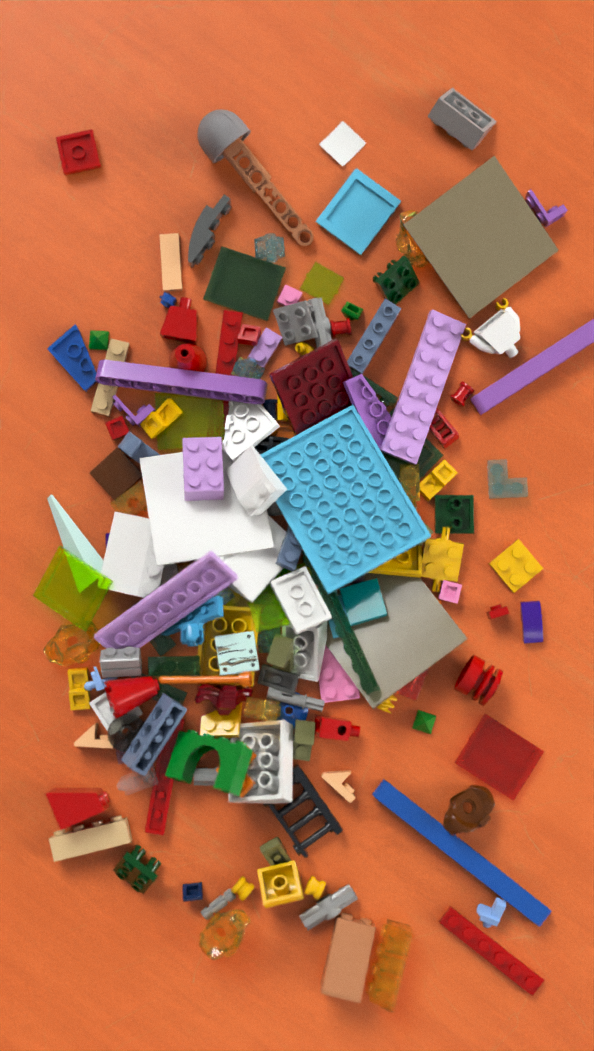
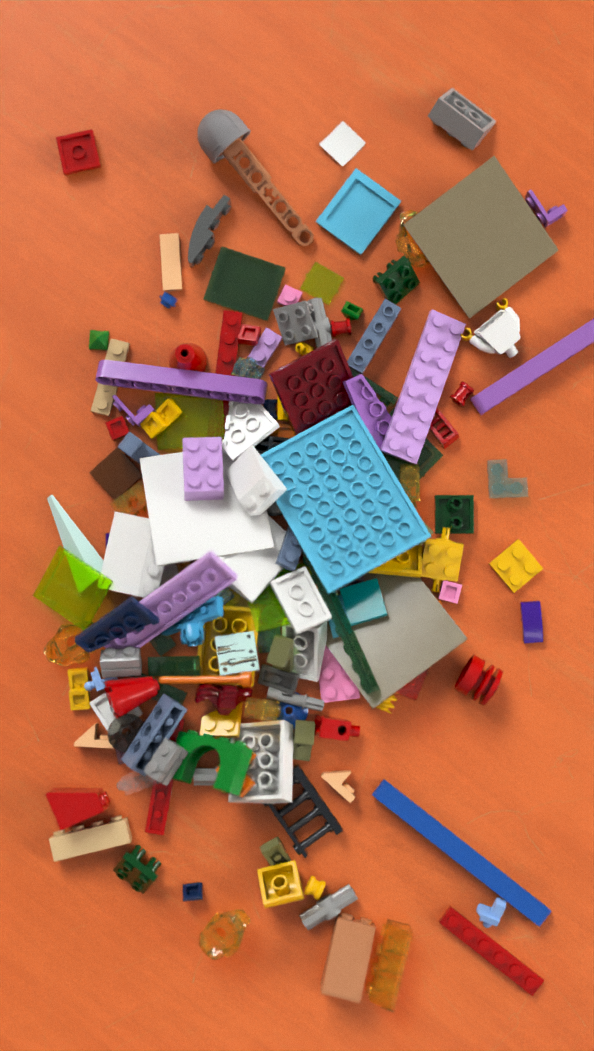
blue wing [47,324,97,392] -> none
red torso [160,297,198,345] -> none
light grey axle [201,889,236,920] -> none
yellow wheel [231,876,255,901] -> none
clear light blue brick [254,233,285,263] -> none
green slope [412,710,436,734] -> none
yellow slope [415,459,458,501] -> none
reddish brown piece [443,785,495,835] -> none
clear red piece [454,714,544,801] -> none
red plate [486,604,510,619] -> none
none -> dark blue wing [75,596,159,653]
none -> light grey brick [143,738,188,785]

